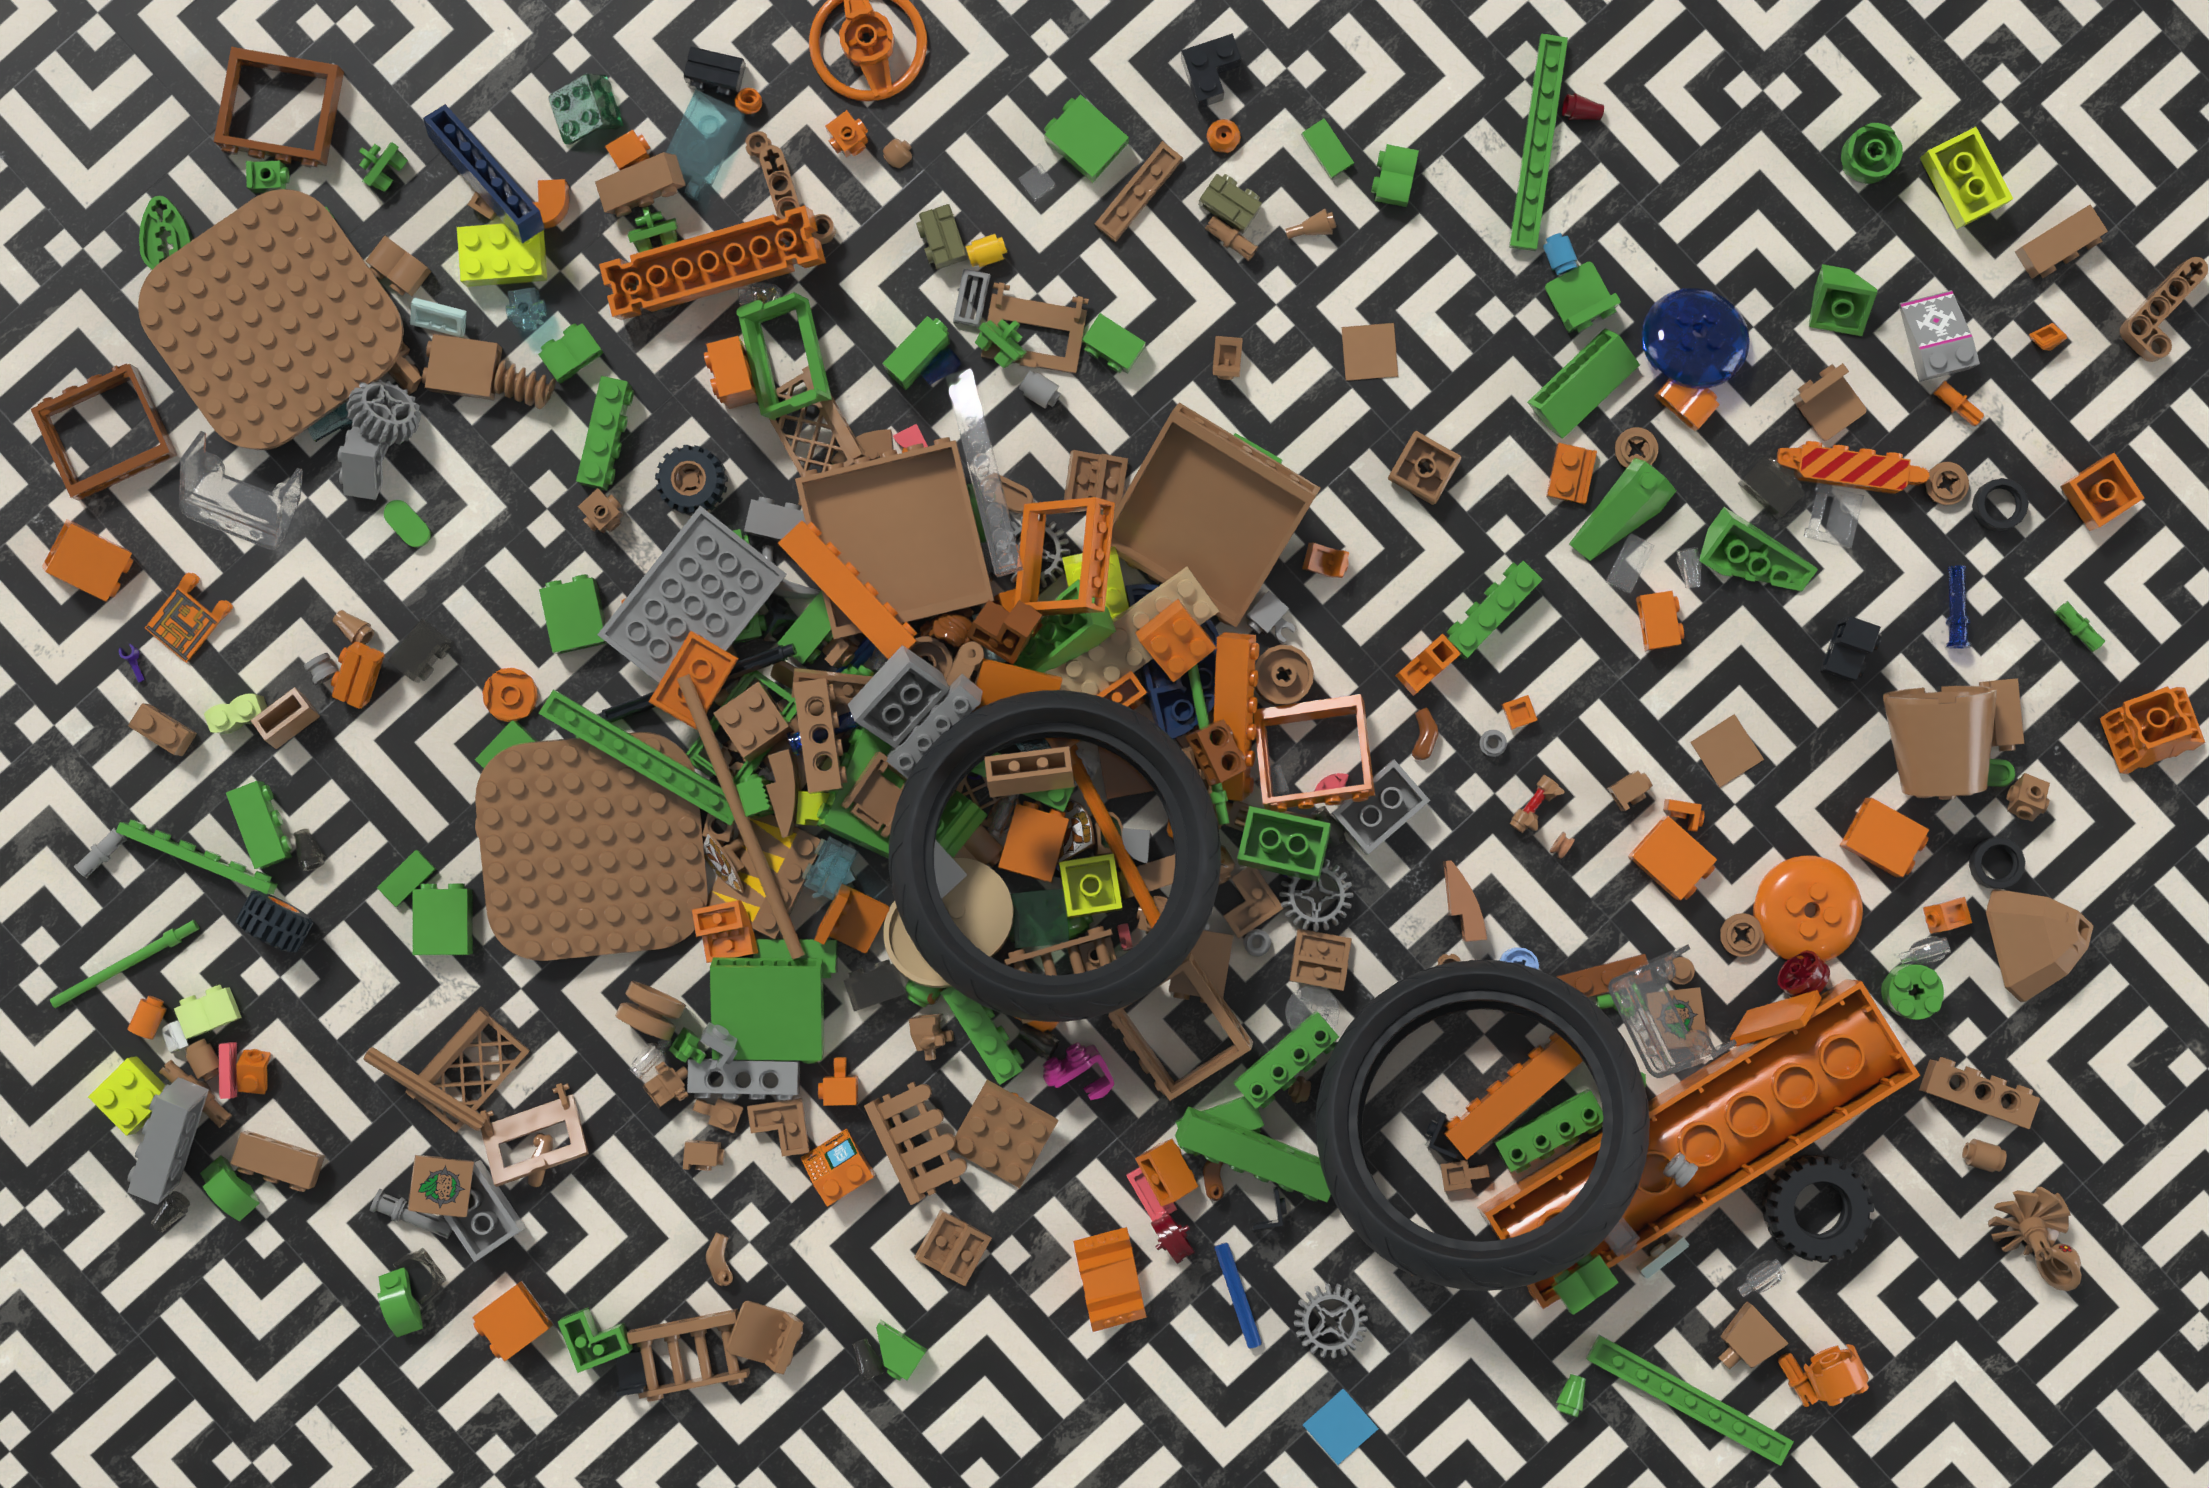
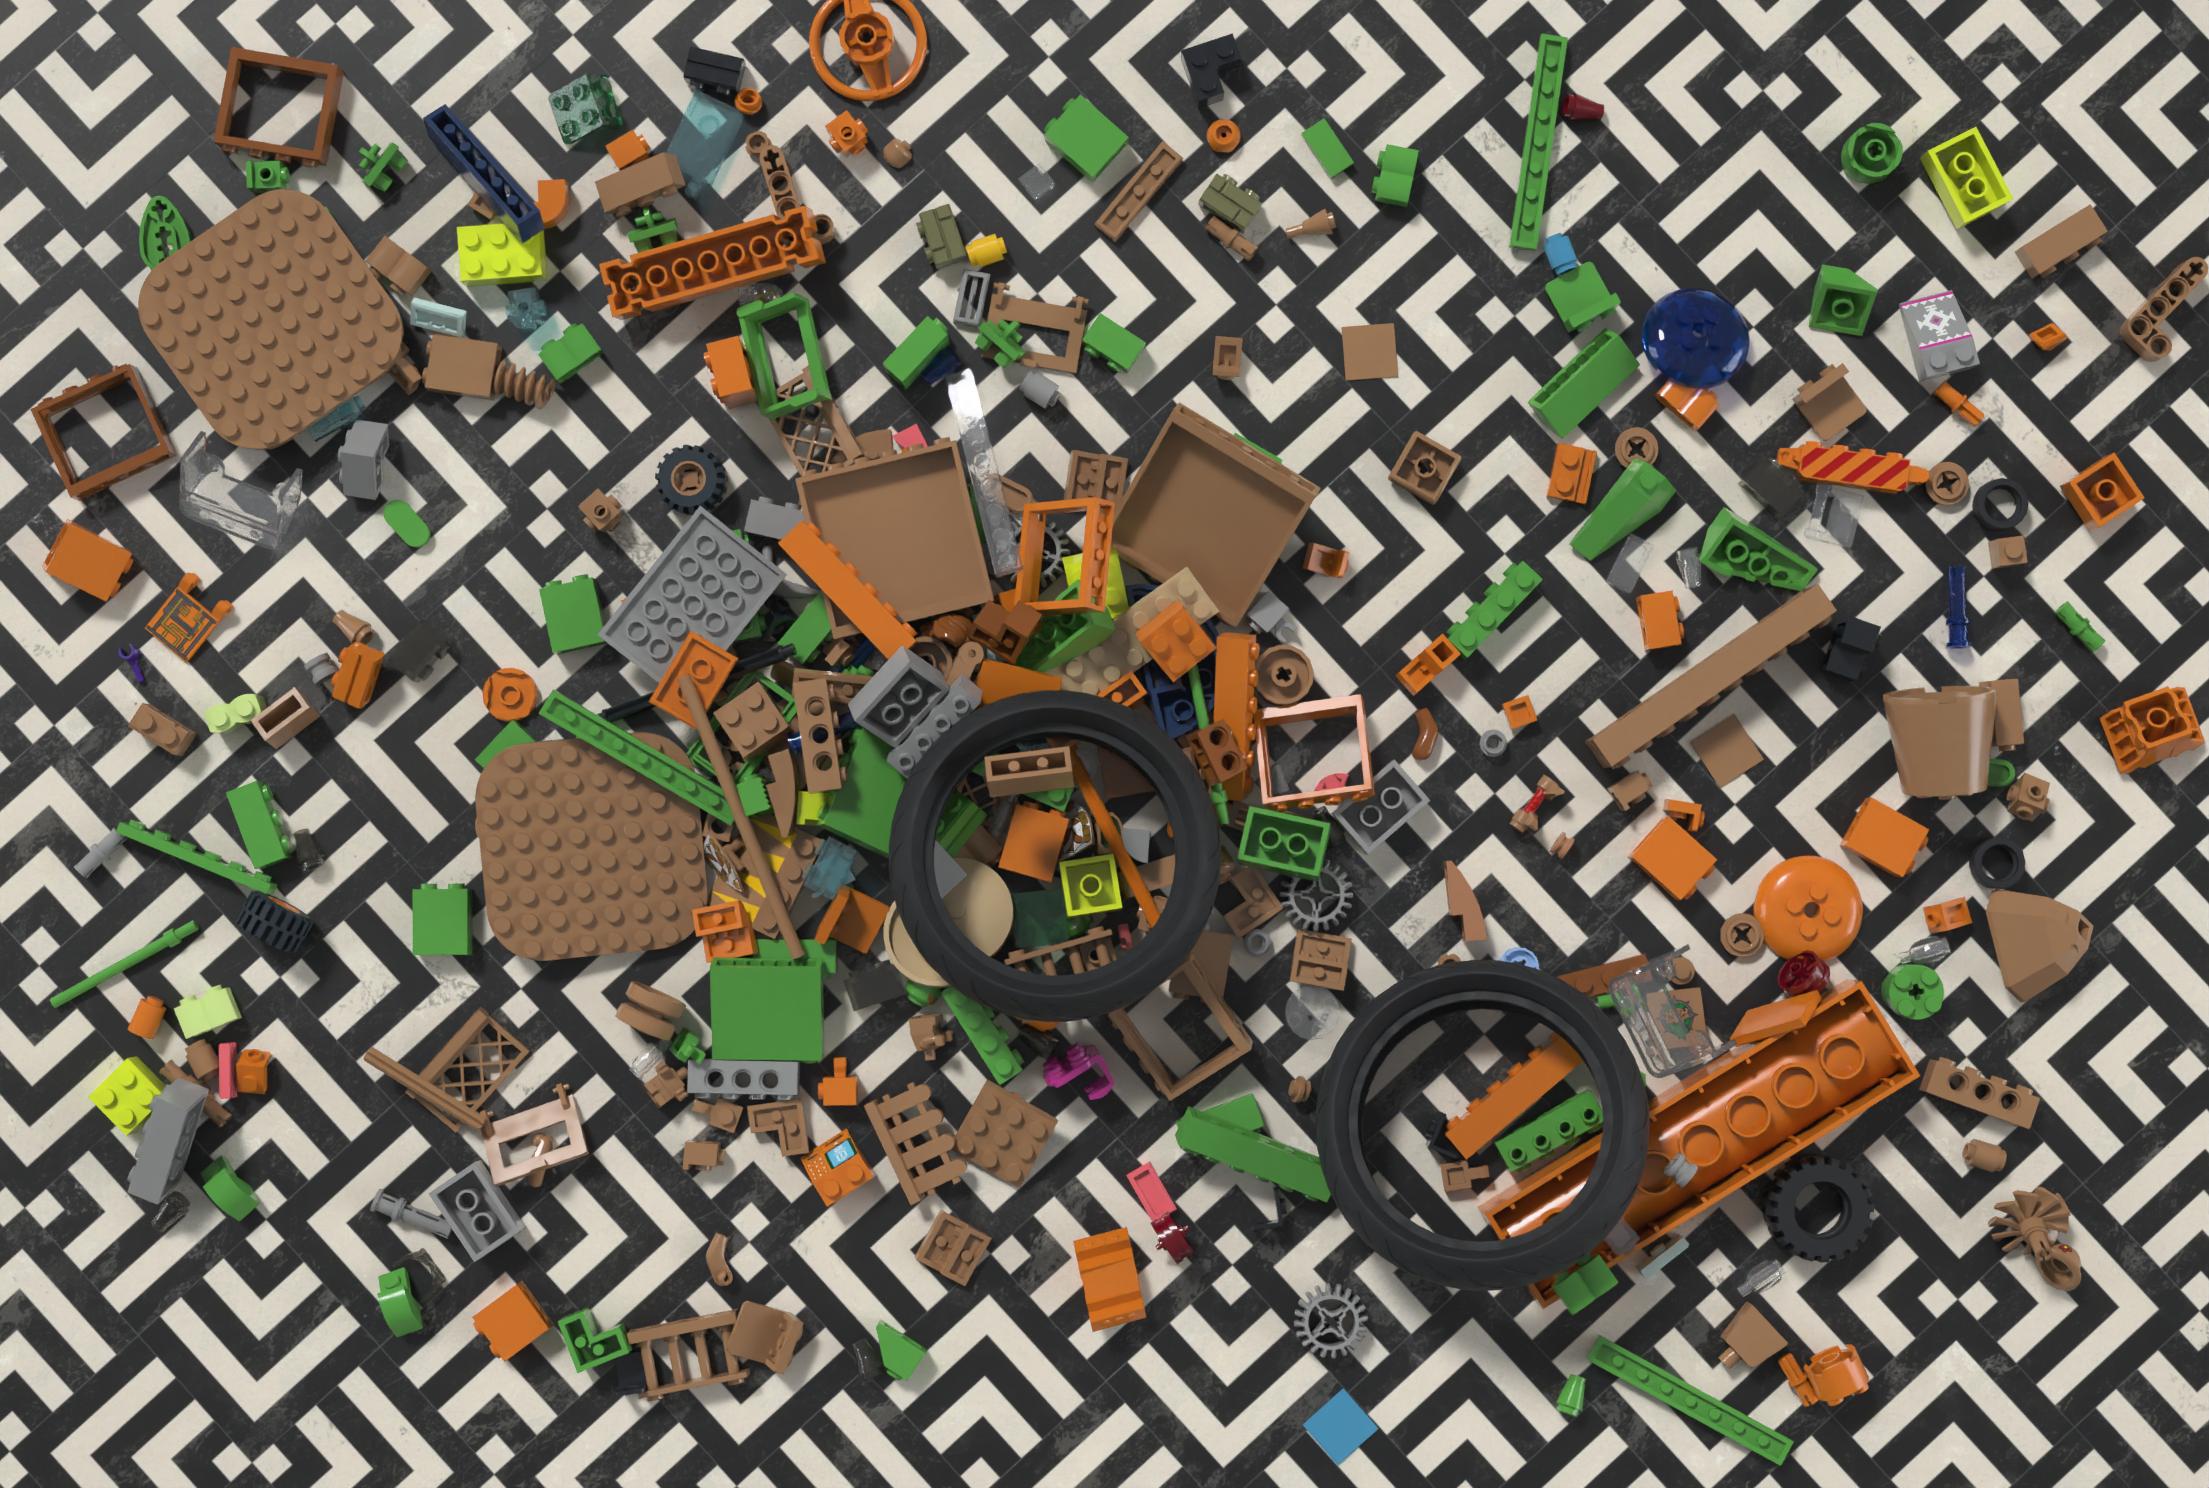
white tile [161,1020,188,1054] -> none
medium nougat brick [230,1130,325,1192] -> none
light grey gear [346,379,421,446] -> none
bright green tile [377,850,436,907] -> none
medium nougat slope [408,1155,474,1217] -> none
bright green brick [576,376,634,491] -> none
light grey bracket [700,1022,738,1070] -> none
medium nougat container [841,752,907,838] -> none
orange brick [1135,1138,1199,1207] -> none
dark orange arm [1203,1160,1224,1201] -> none
blue axle [1215,1242,1262,1349] -> none
bright green brick [1233,1010,1339,1109] -> none
none -> medium nougat brick [1585,584,1837,769]
none -> medium nougat brick [1988,536,2028,569]

